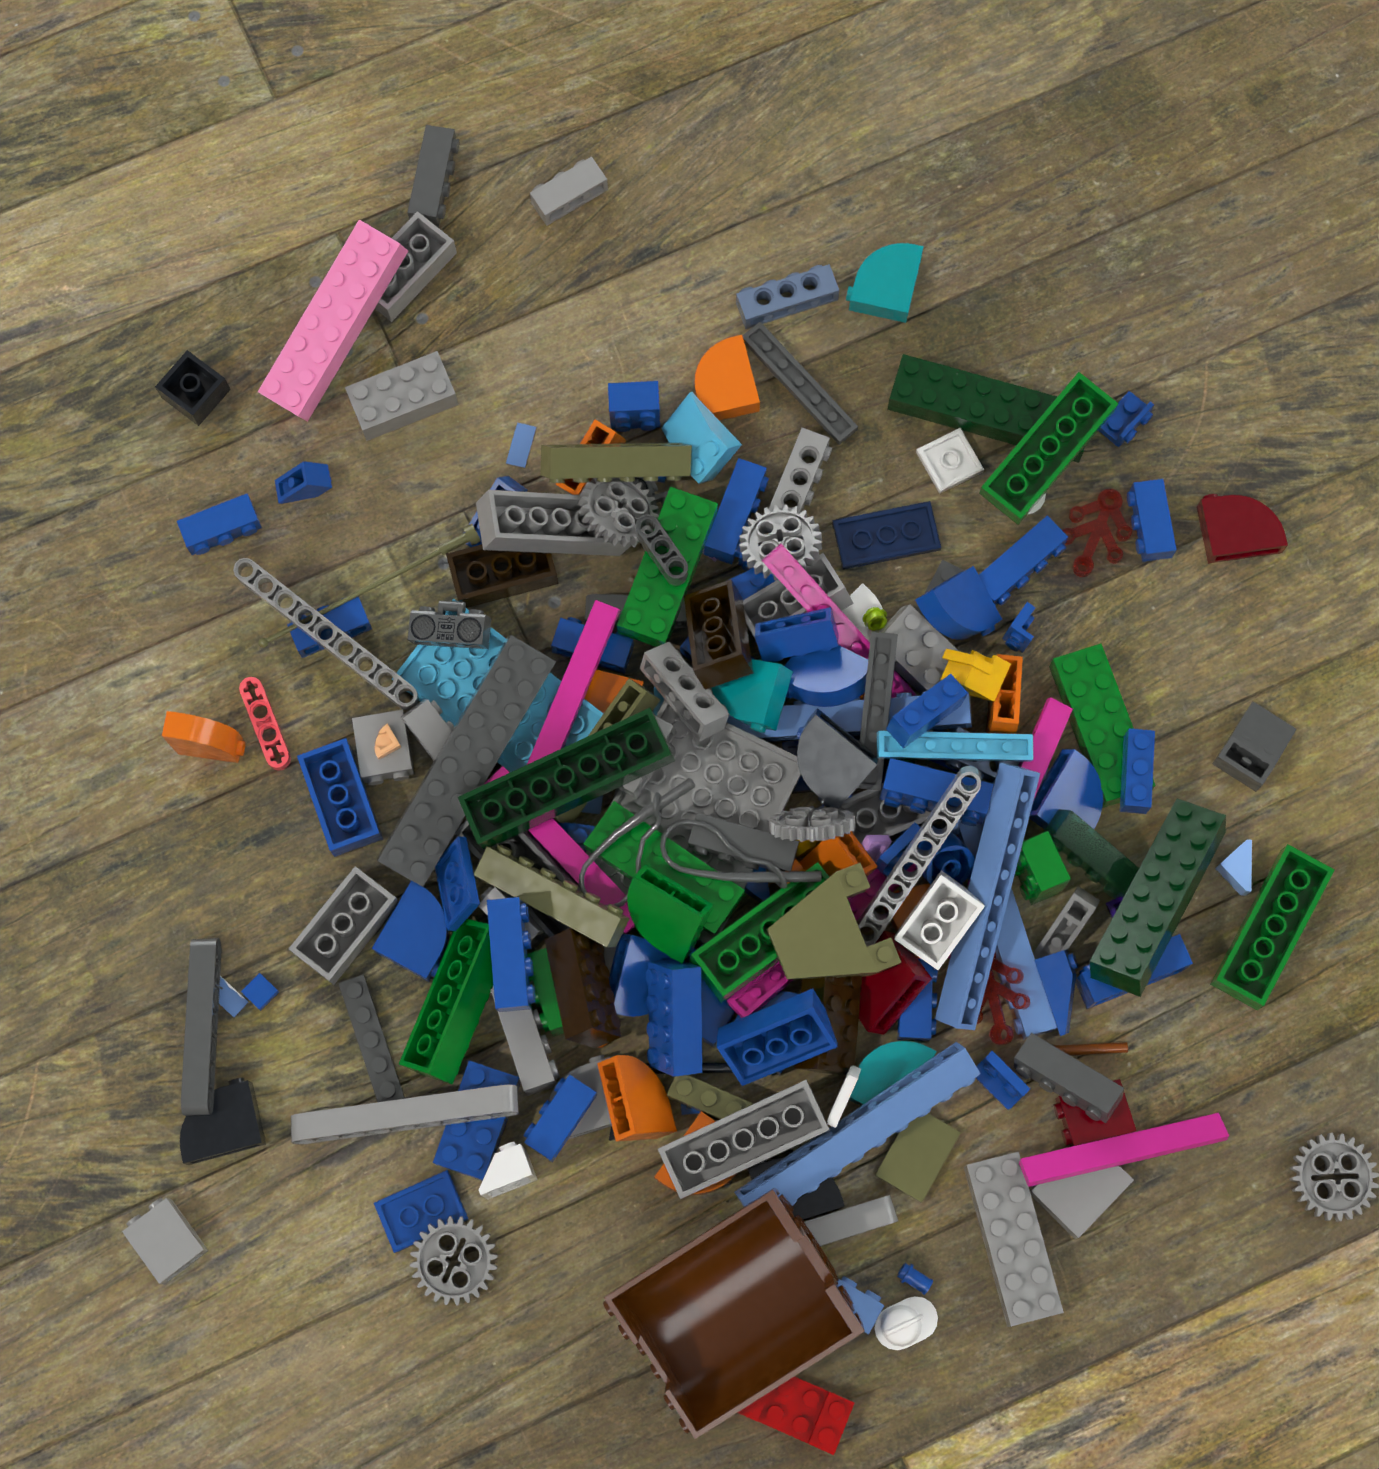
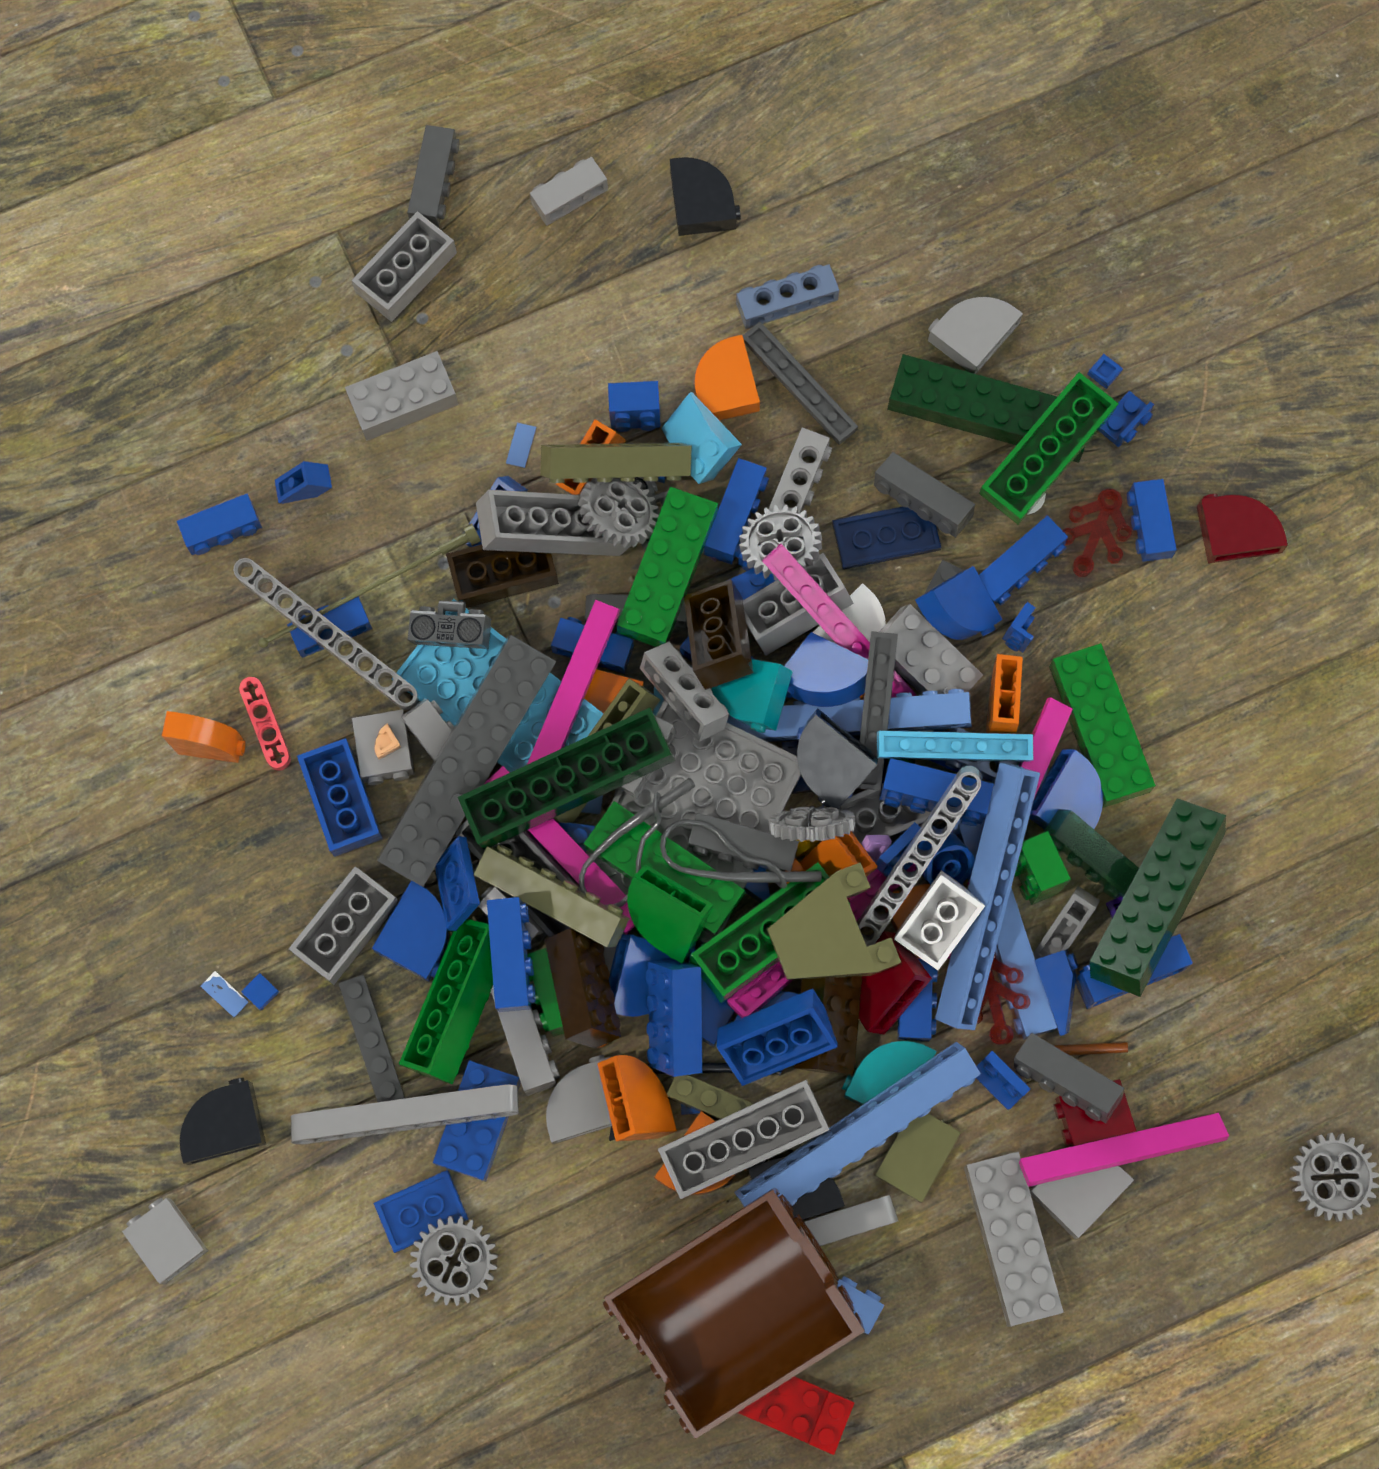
black brick [155,350,231,426] -> none
dark grey beam [181,938,222,1116] -> none
bright pink brick [258,220,408,422] -> none
white slope [479,1142,538,1200] -> none
blue brick [524,1074,597,1163] -> none
dark grey beam [636,515,688,586] -> none
blue brick [755,607,839,662] -> none
white tile [827,1065,861,1128] -> none
teal brick [846,243,924,323] -> none
lime plate [862,607,887,631] -> none
white piece [875,1296,938,1350] -> none
blue brick [886,674,968,749] -> none
blue pin [897,1263,933,1295] -> none
white tile [916,428,984,494] -> none
yellow plate [940,648,1011,702] -> none
blue brick [1120,728,1155,814] -> none
green brick [1210,844,1335,1010] -> none
dark grey slope [1212,701,1296,792] -> none
light blue slope [1215,840,1252,896] -> none
none -> black brick [670,157,741,236]
none -> dark grey brick [874,452,975,538]
none -> light grey brick [928,297,1023,374]
none -> blue tile [1087,354,1123,389]

